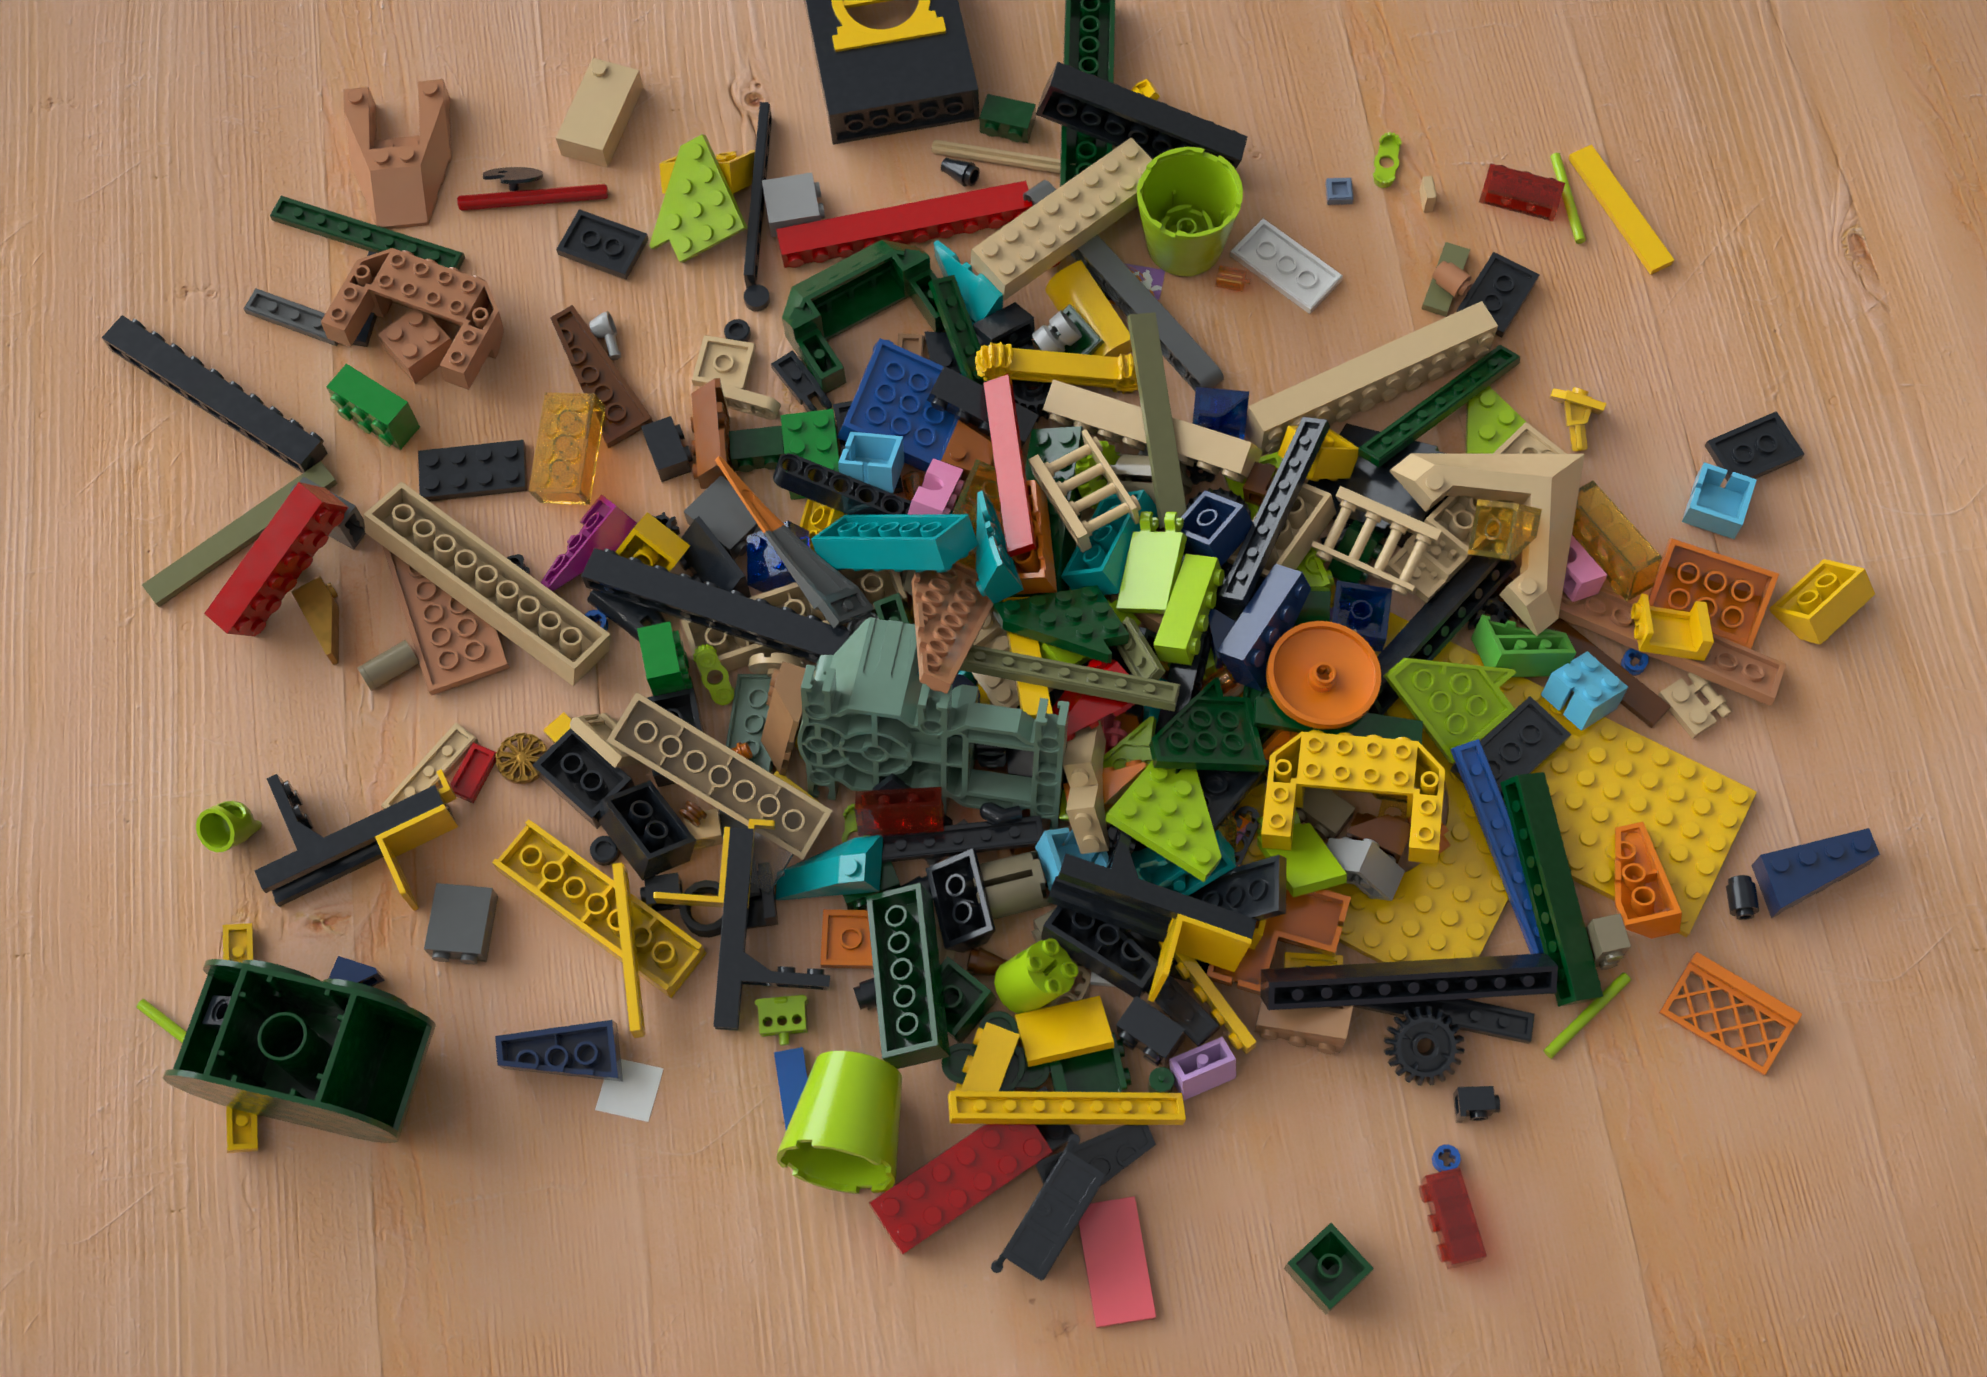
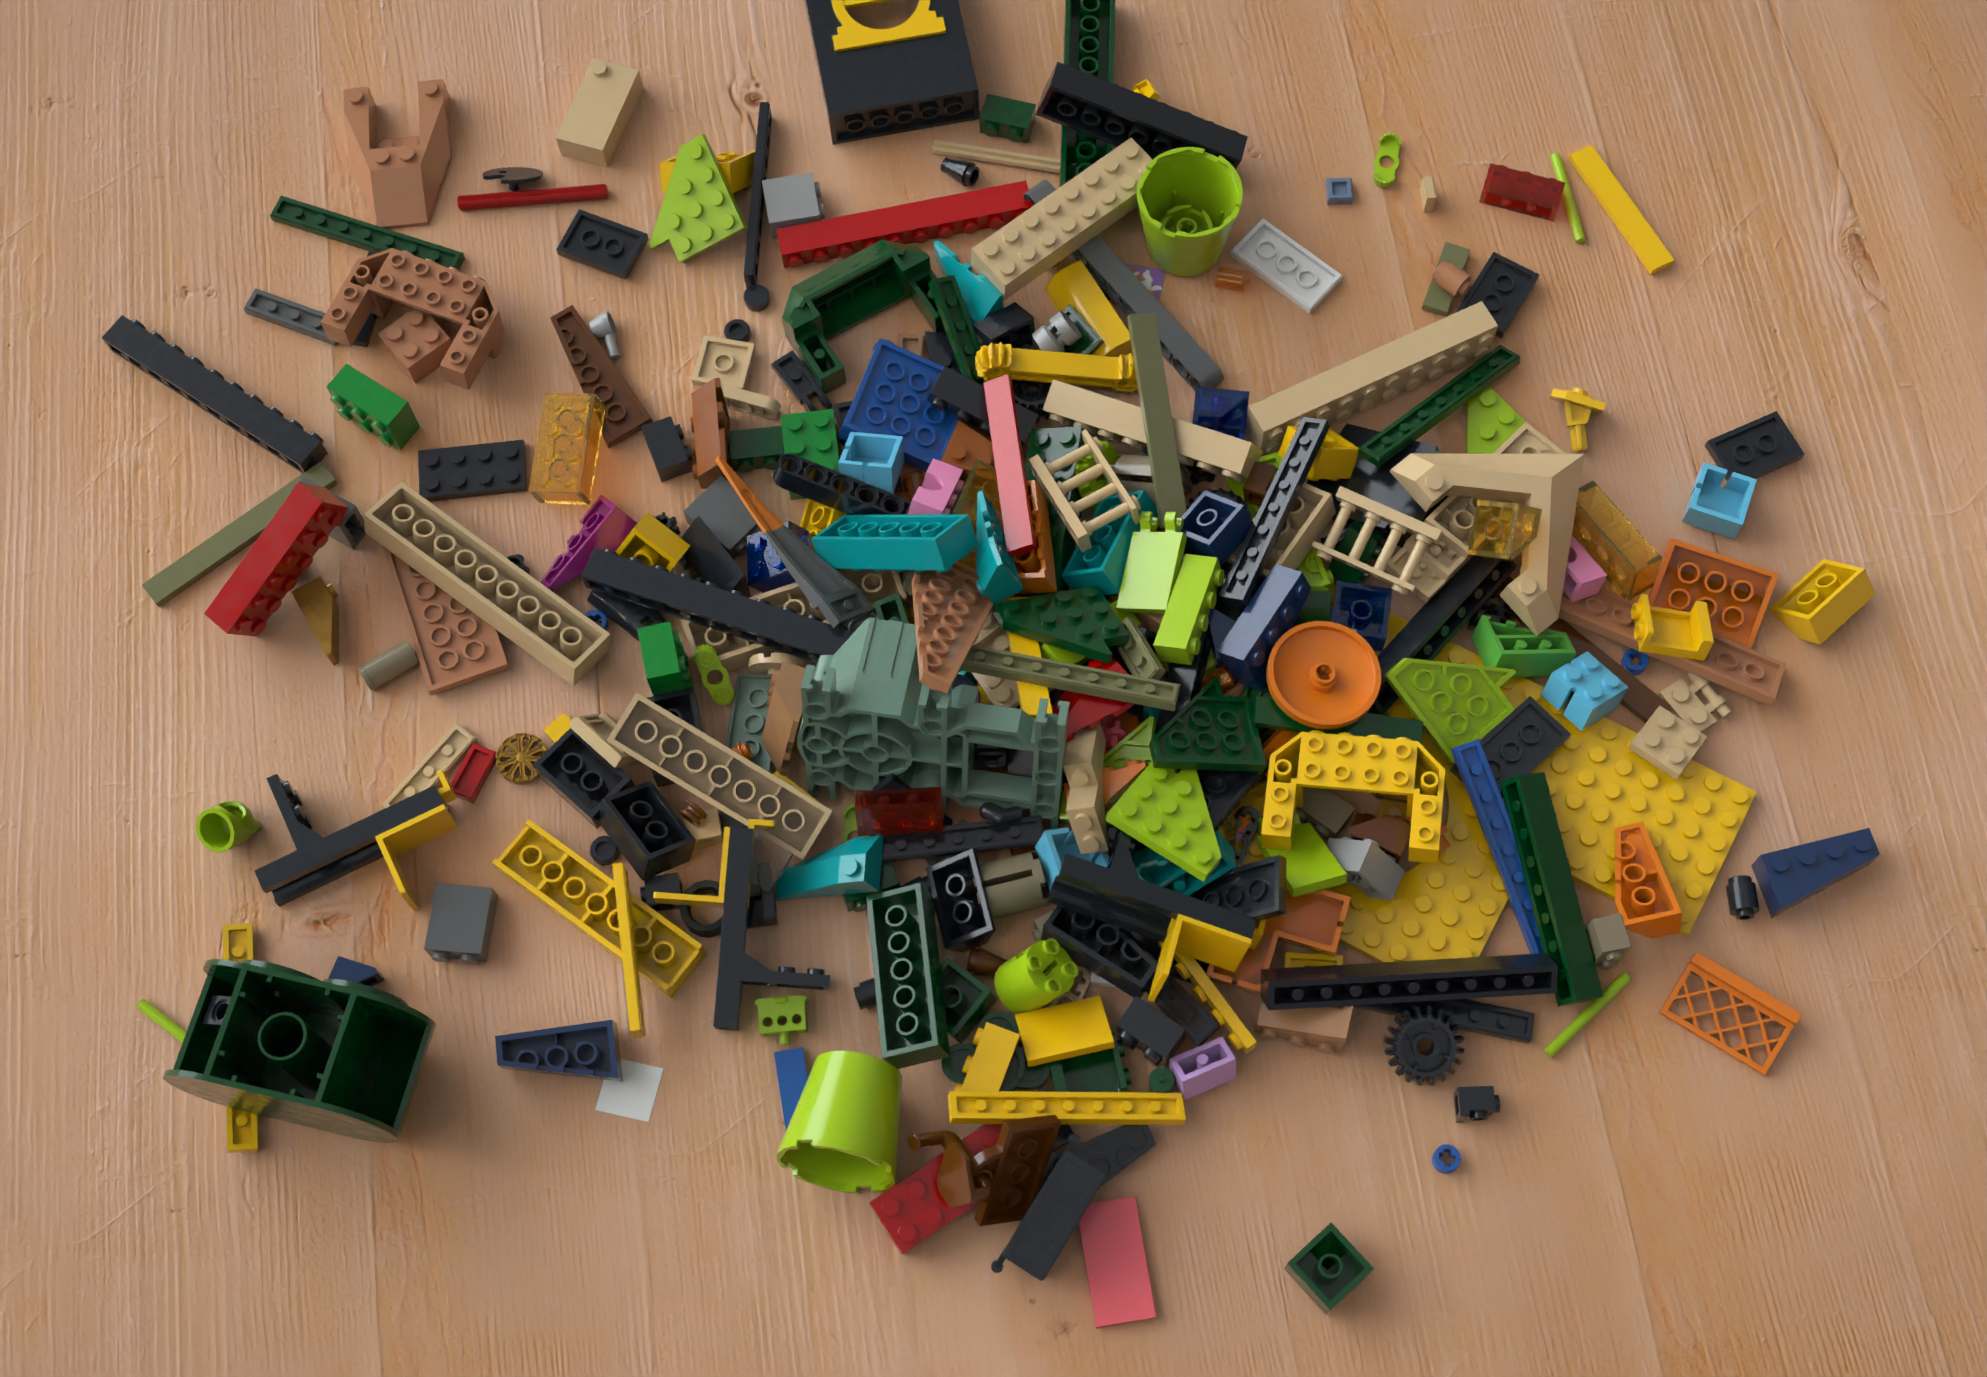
orange plate [820,909,873,969] -> none
clear red brick [1419,1167,1487,1269] -> none
none -> reddish brown plate [907,1115,1061,1226]
none -> tan plate [1628,705,1707,780]

